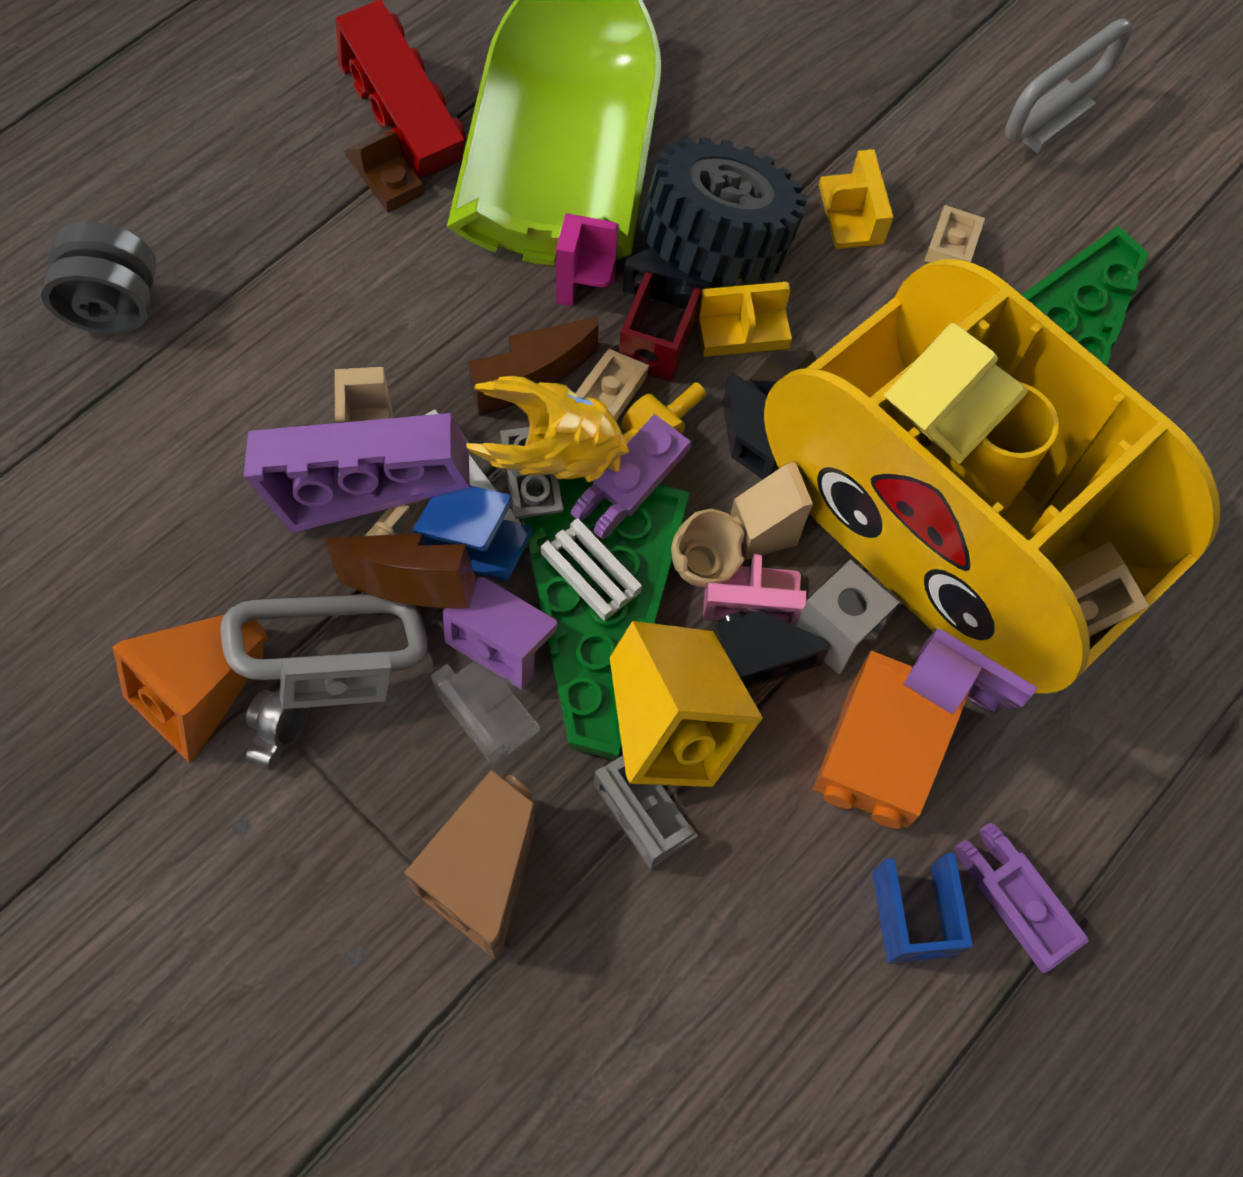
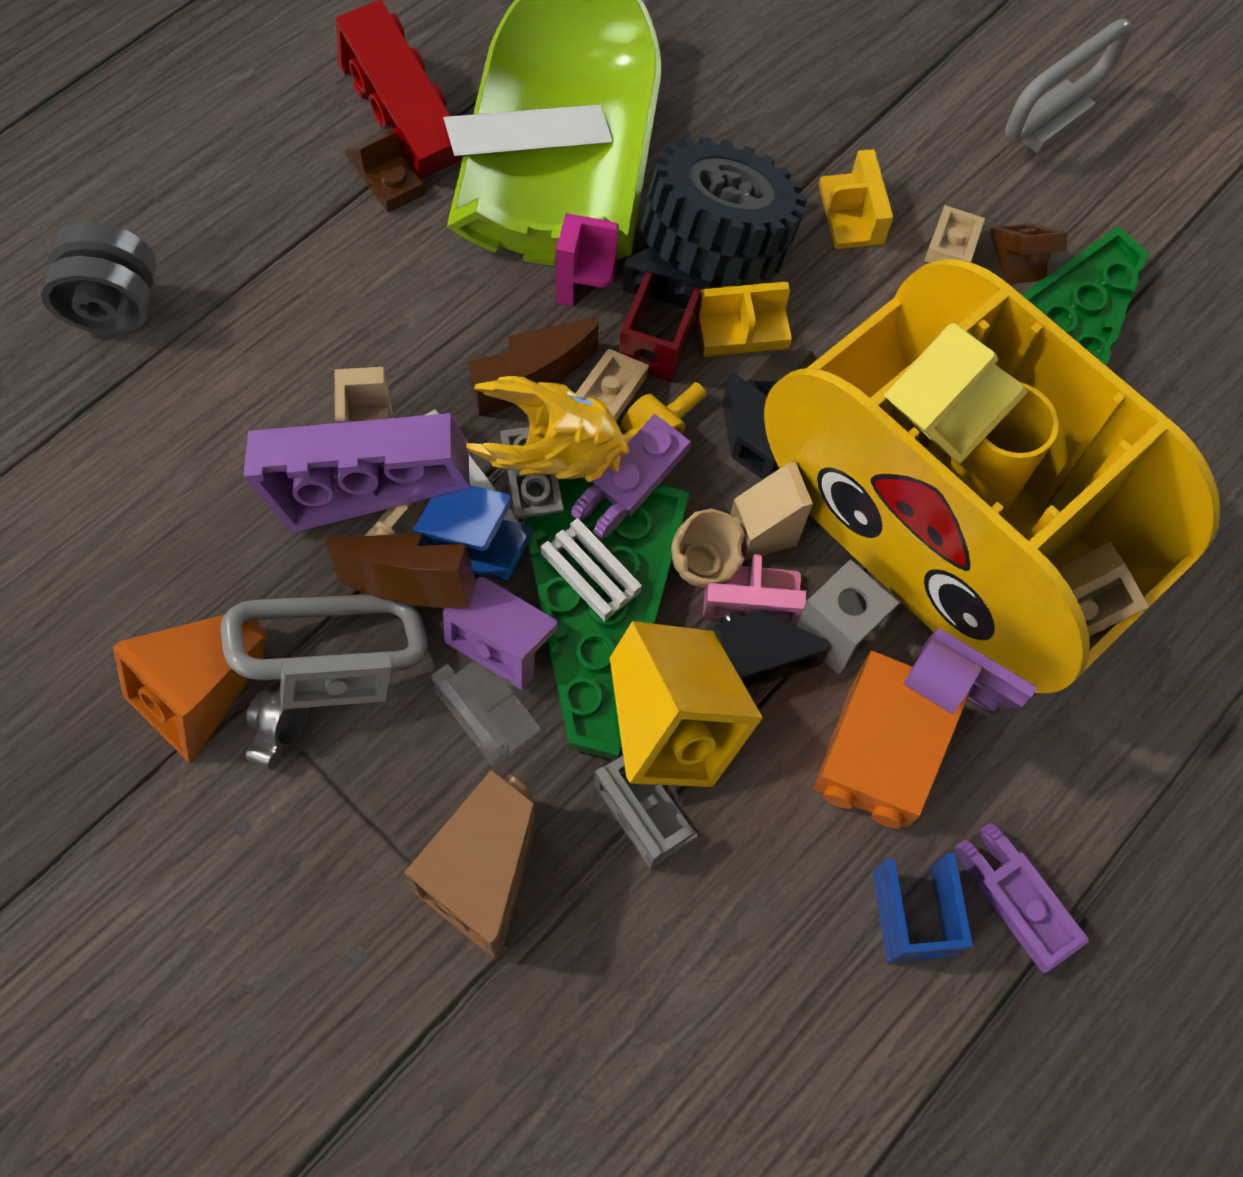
none -> white sticker [443,105,613,156]
none -> reddish brown slope [990,223,1067,284]

